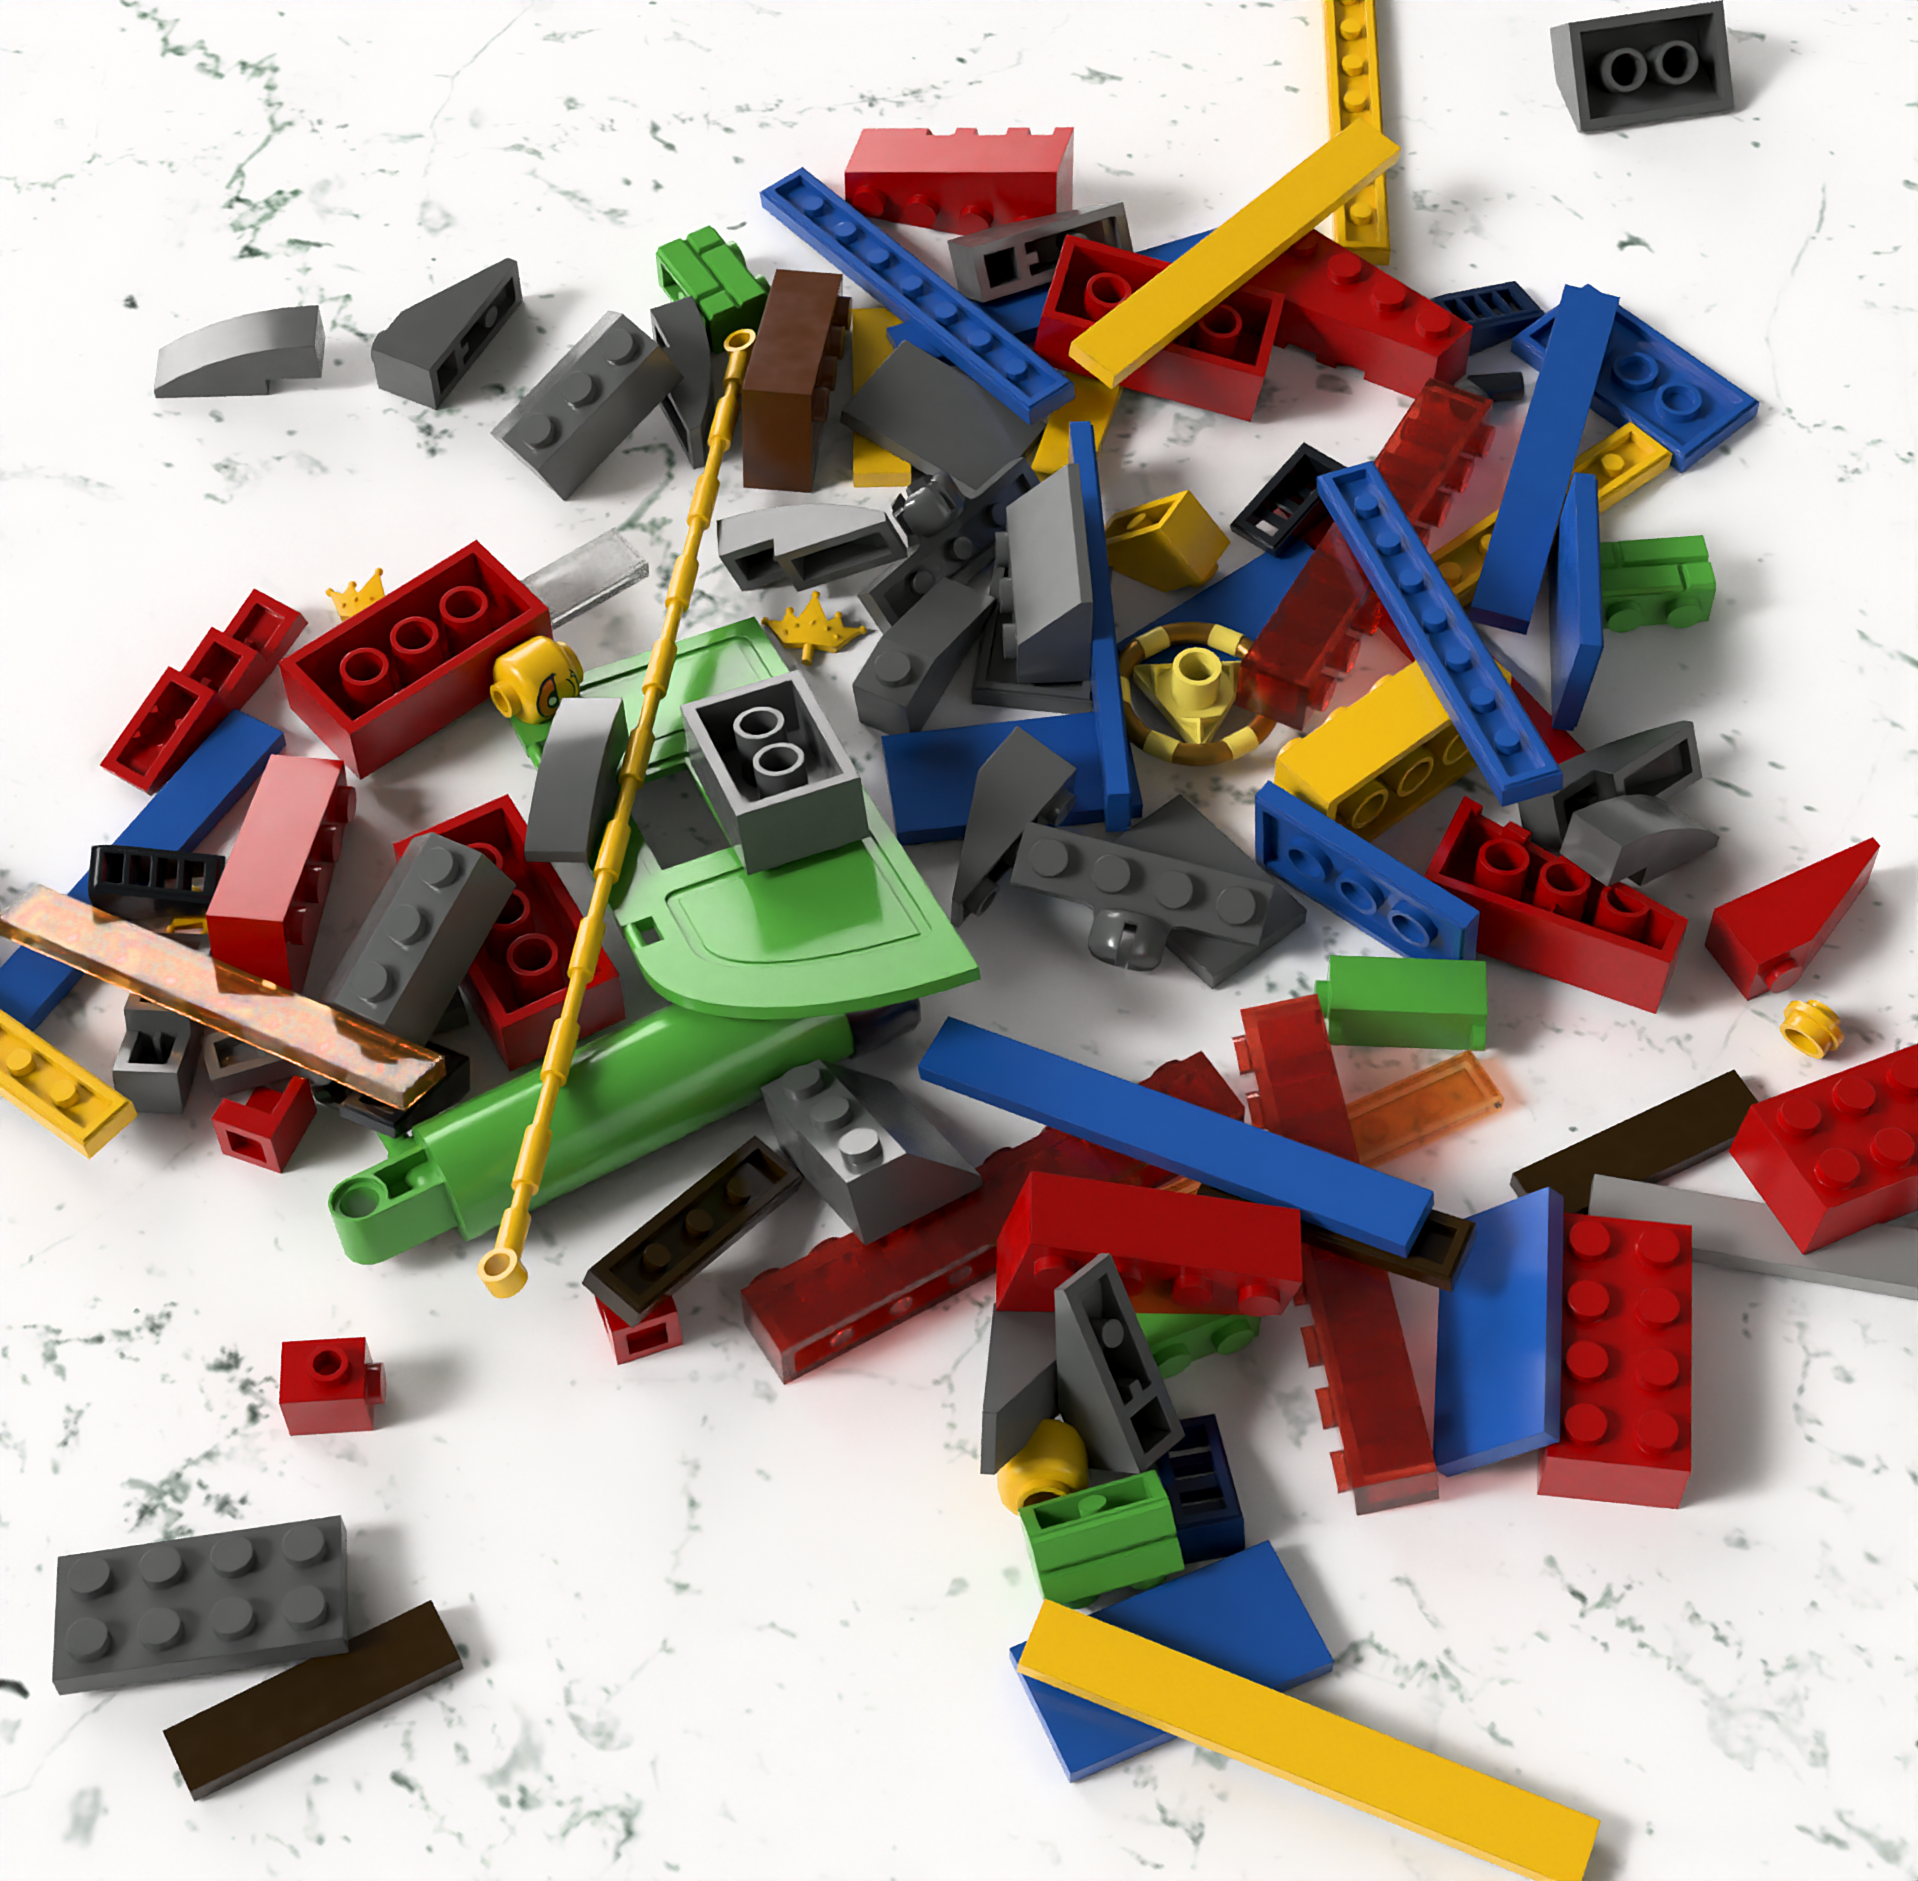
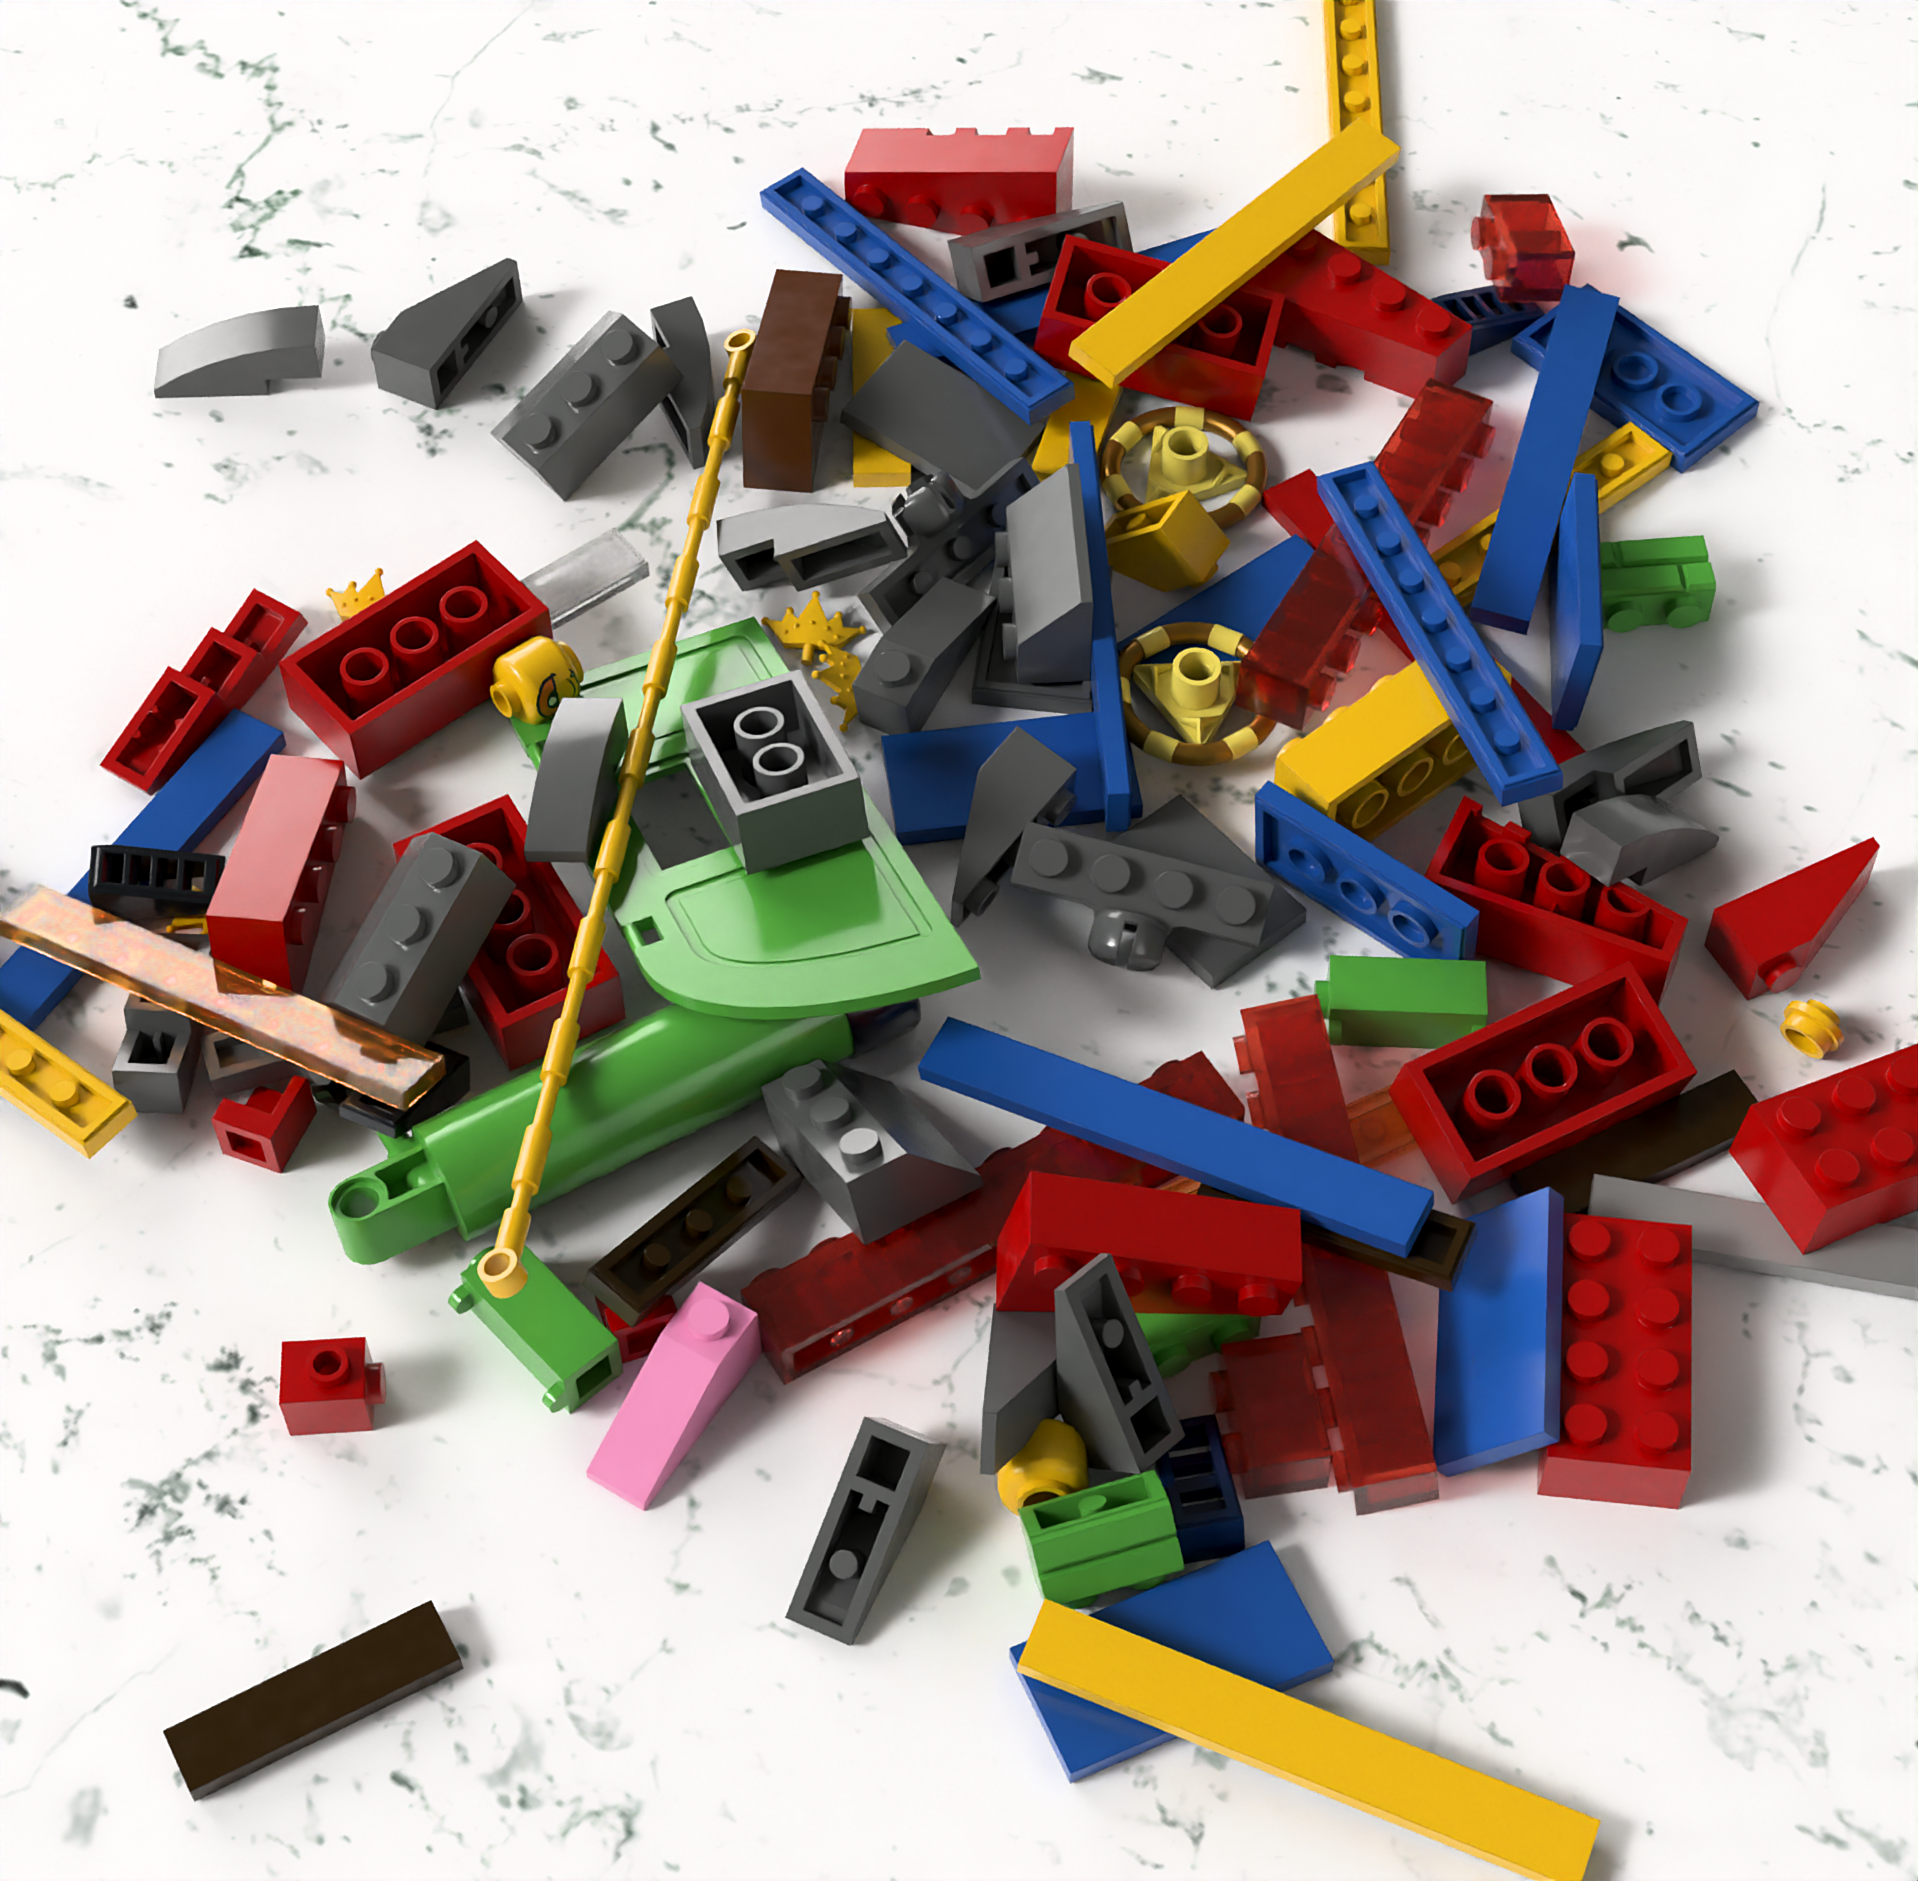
dark grey plate [52,1515,349,1696] -> none
bright green brick [655,225,771,355] -> none
black slope [1230,442,1347,558] -> none
black arm [1450,372,1524,423] -> none
dark grey slope [1550,0,1735,132] -> none
none -> bright green brick [448,1245,624,1414]
none -> bright pink slope [586,1281,762,1511]
none -> dark grey slope [785,1416,947,1646]
none -> yellow piece [812,639,862,732]
none -> light yellow piece [1100,405,1268,530]
none -> clear red brick [1208,1332,1333,1500]
none -> red brick [1388,960,1698,1205]
none -> clear red brick [1471,194,1575,302]

